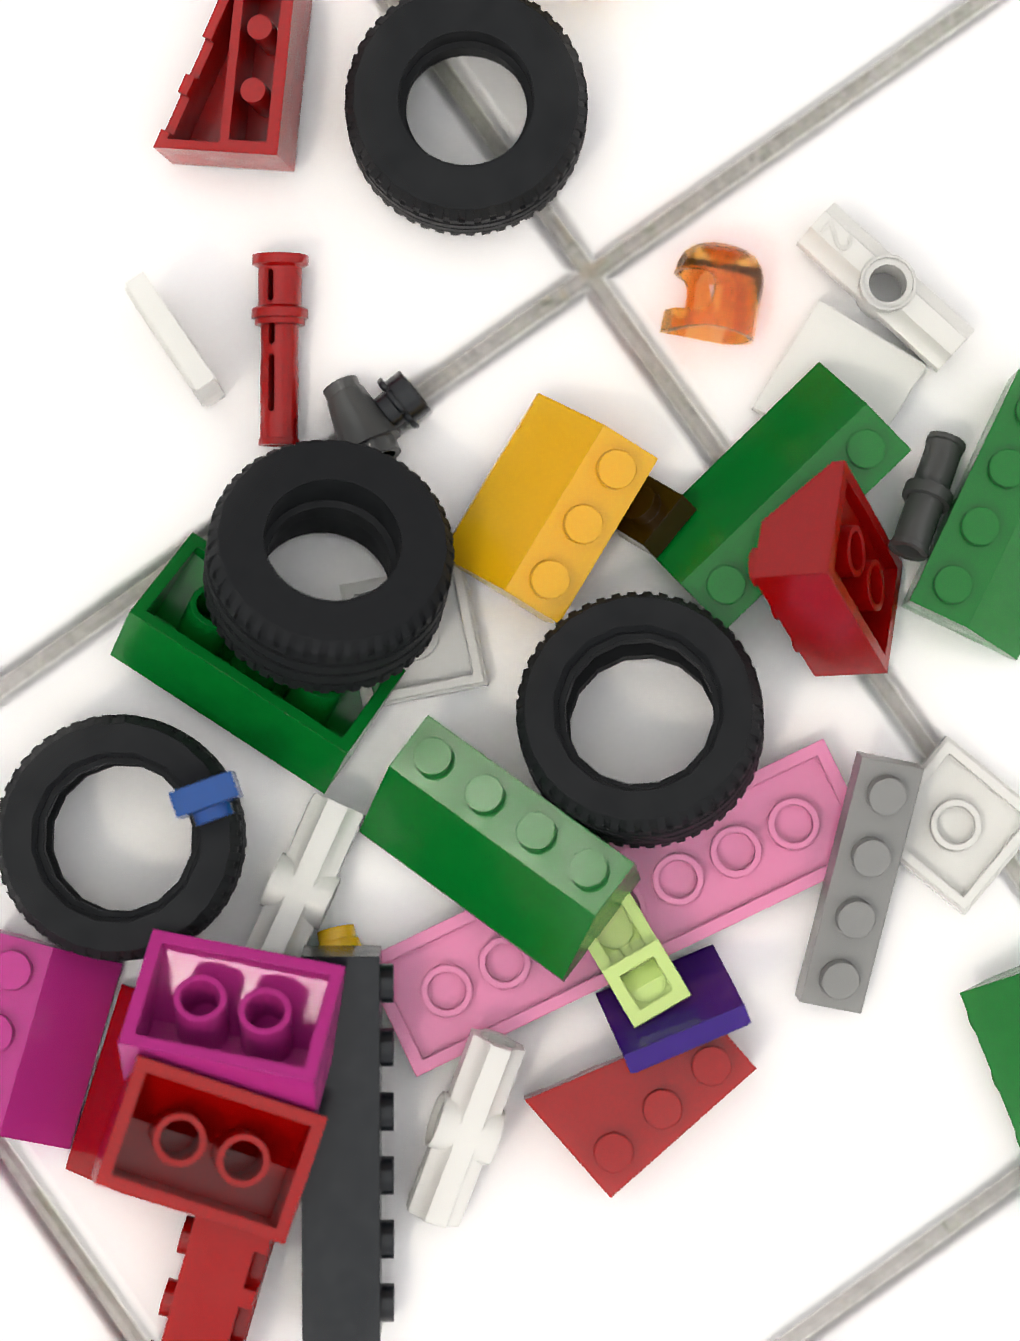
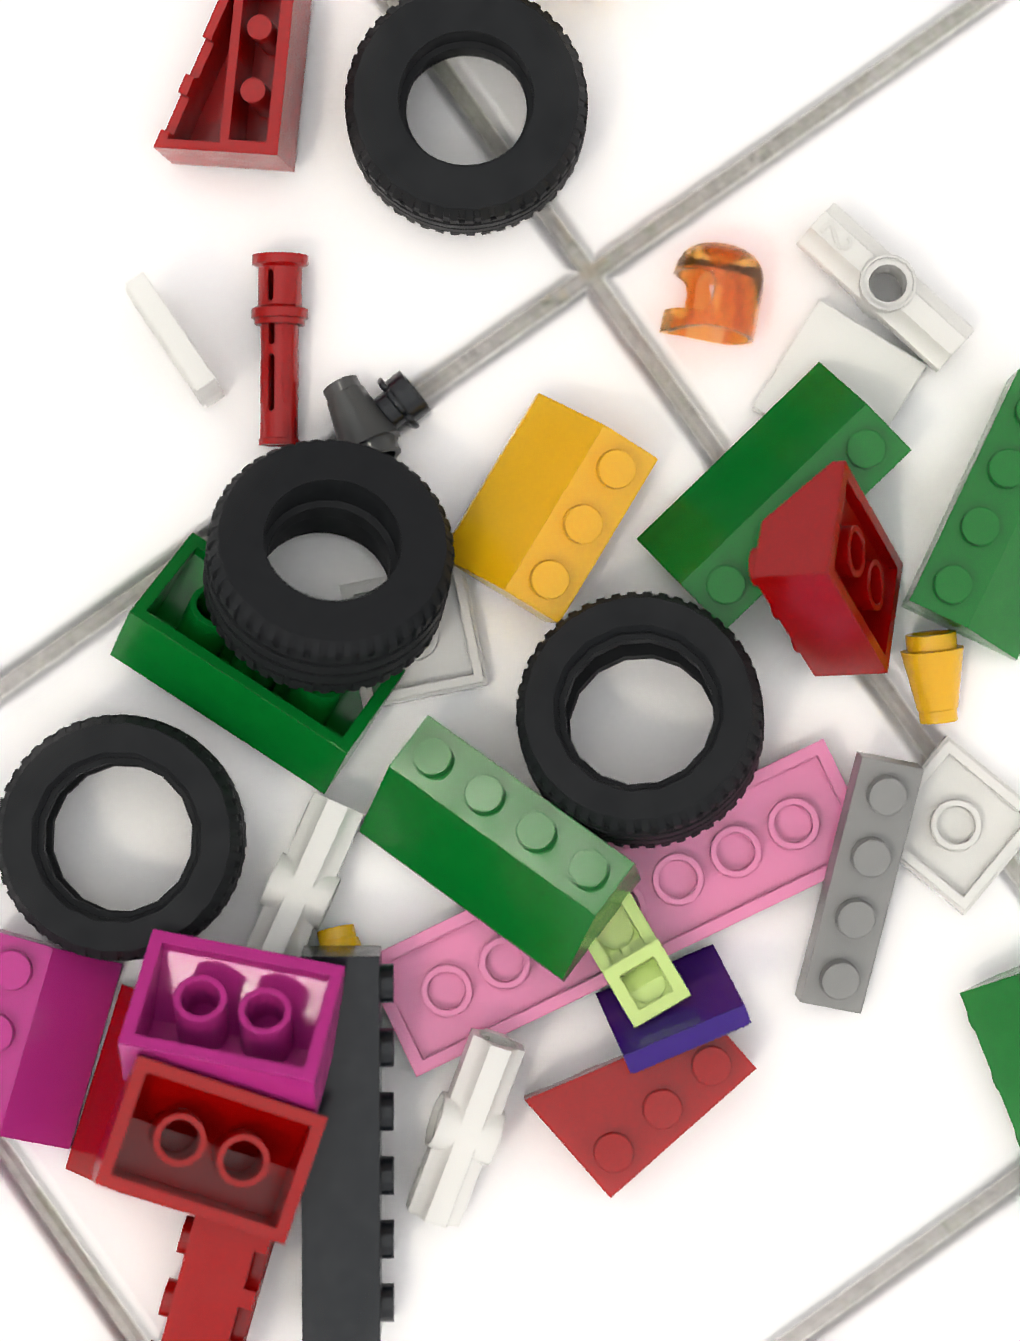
blue plate [168,770,244,827] -> none
dark brown plate [615,475,697,559] -> none
dark grey pin [888,431,966,562] -> none
none -> yellow cone [900,630,964,724]

